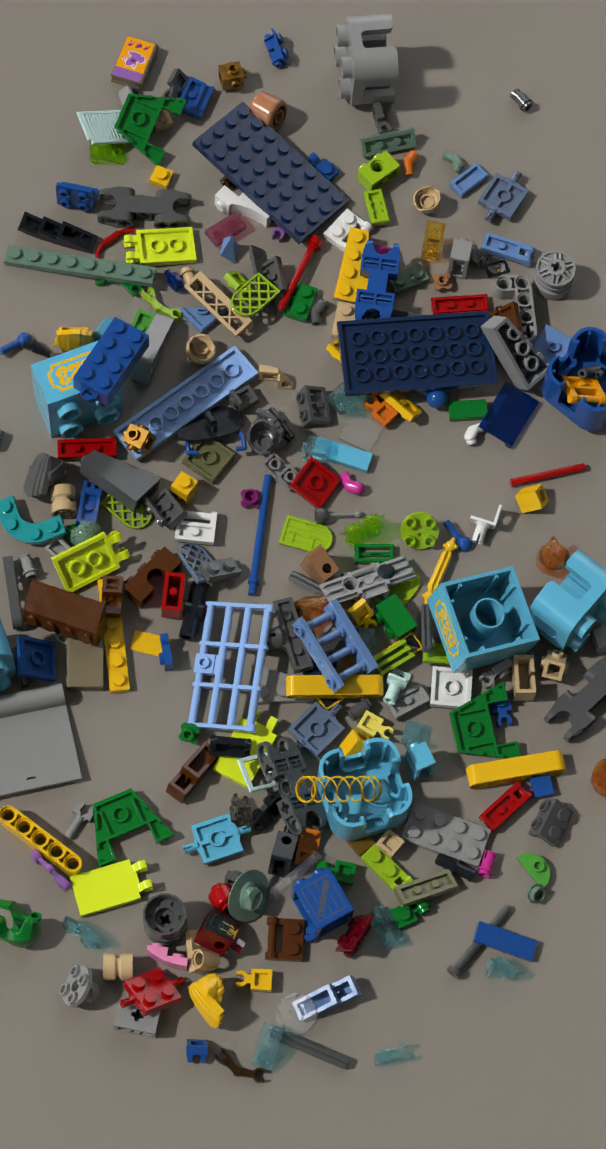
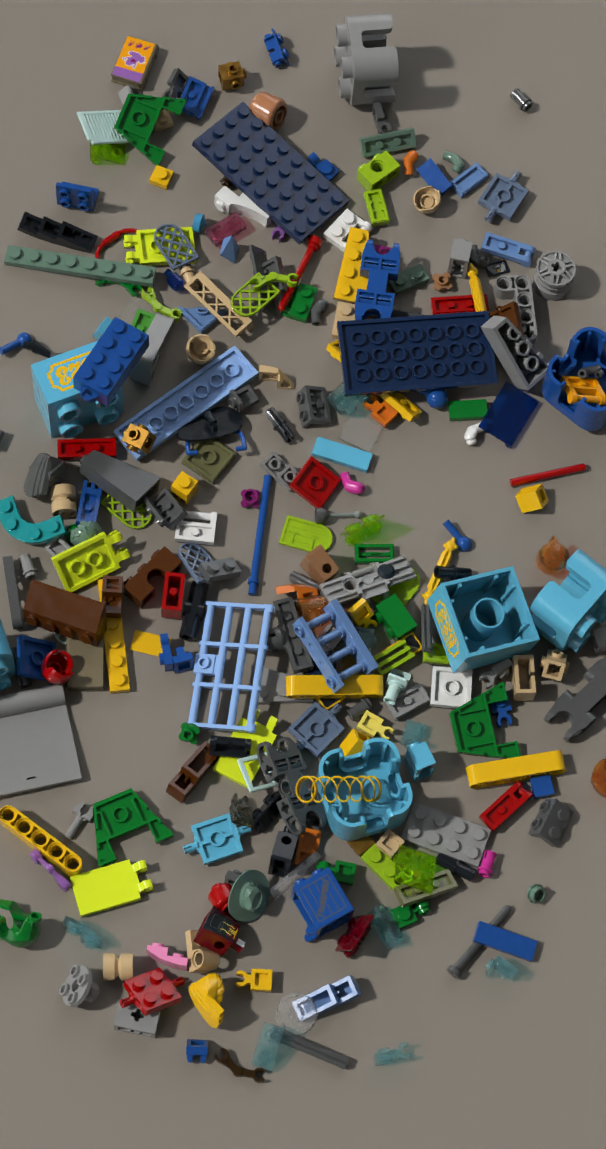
yellow hair [53,326,93,353] -> none
dark grey piece [97,186,192,229] -> none
dark grey wheel [143,893,188,946] -> none
lime plate [223,271,255,302] -> none
dark grey hair [247,408,287,455] -> none
reddish brown plate [265,917,304,962] -> none
clear light blue bracket [301,435,332,461] -> none
lime plate [400,511,439,550] -> none
clear yellow brick [421,220,446,261] -> none
white bracket [469,505,502,545] -> none
bright green plate [516,853,550,888] -> none
medium blue plate [532,324,571,363] -> none
none -> red helmet [41,649,74,684]
none -> sand blue window [154,224,199,271]
none -> blue tile [172,646,194,674]
none -> dark azure tile [192,213,206,233]
none -> lime piece [249,272,298,291]
none -> orange slope [275,584,319,599]
none -> clear neon green hinge [392,845,437,894]
none -> blue tile [416,158,453,196]
none -> black axle [434,565,472,581]
none -> yellow wheel [467,263,487,312]

